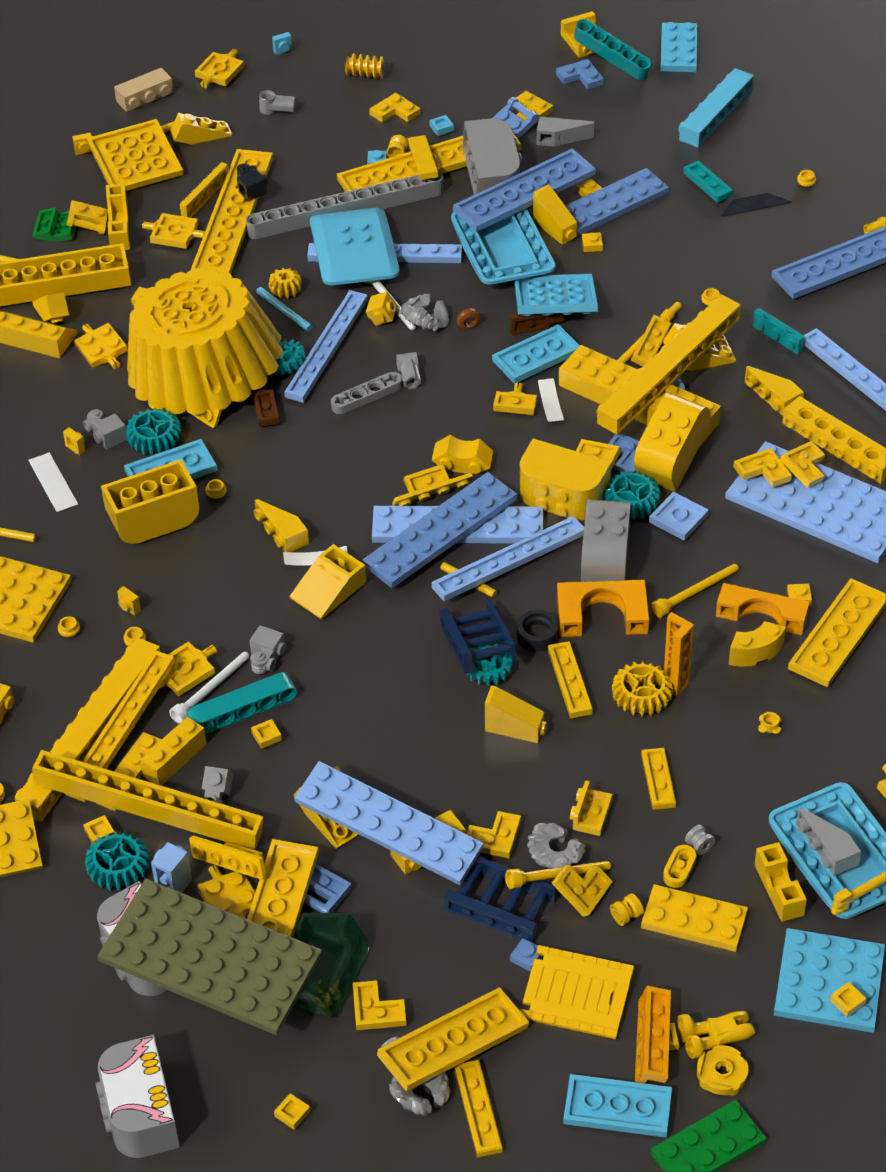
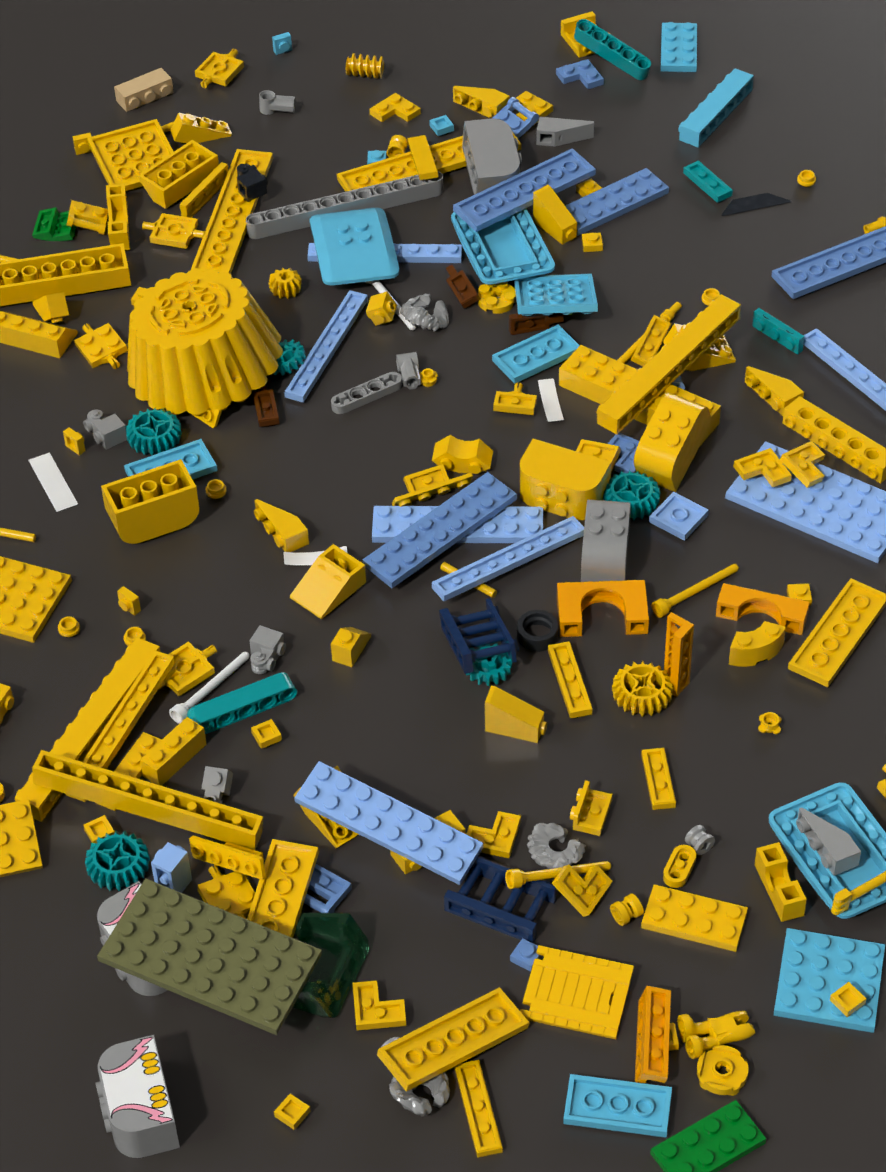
medium azure bar [256,287,313,332] -> none
dark orange piece [457,308,481,329] -> none
none -> yellow slope [138,140,219,209]
none -> yellow slope [331,627,371,667]
none -> yellow plate [419,368,438,387]
none -> reddish brown hinge [446,264,480,309]
none -> yellow slope [453,86,510,118]
none -> yellow plate [478,281,516,314]

